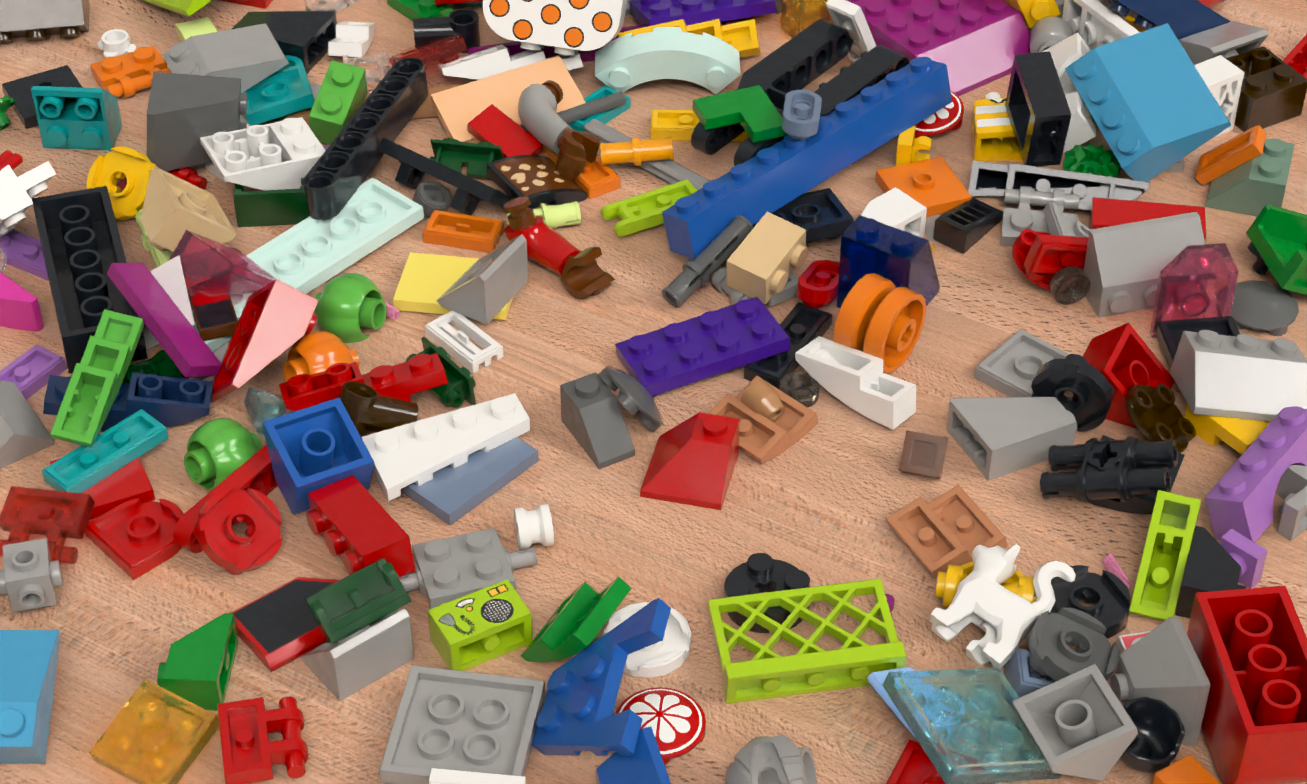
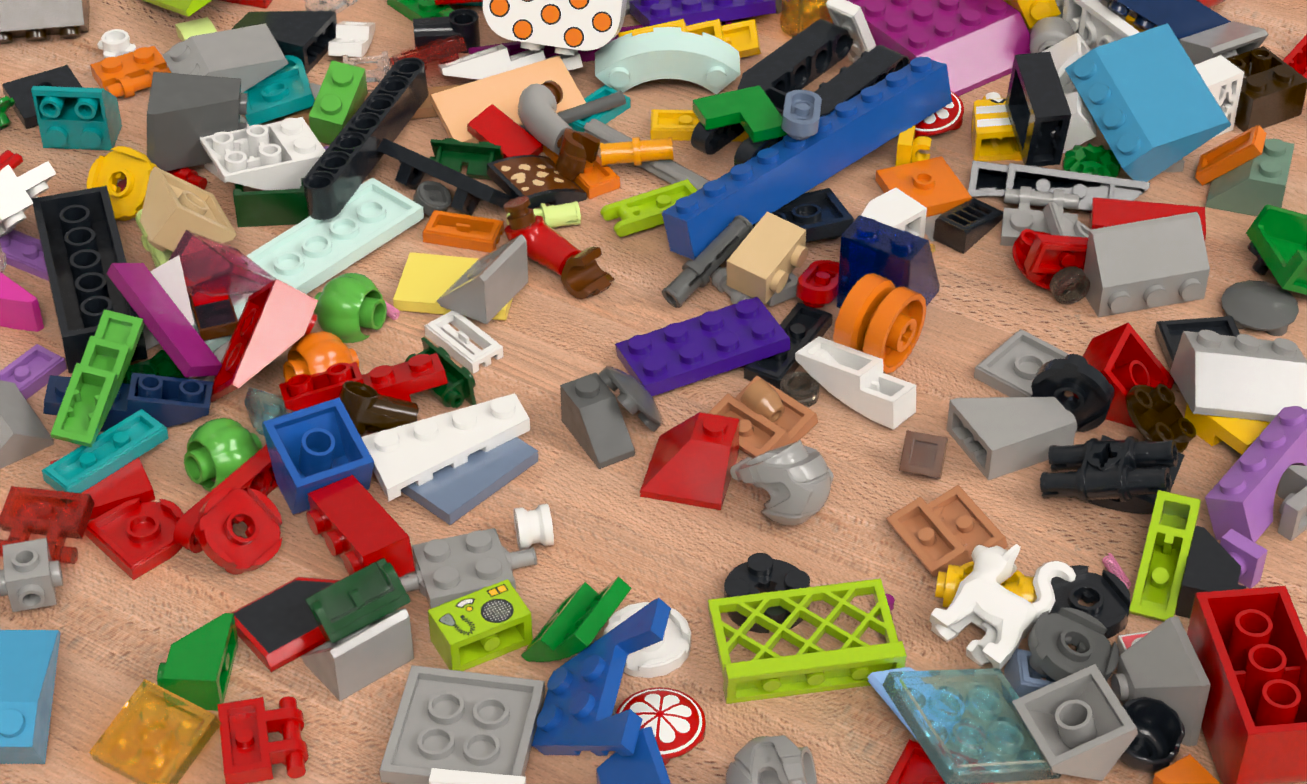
clear pink slope [1150,243,1239,338] -> none
none -> light grey helmet [730,440,834,526]

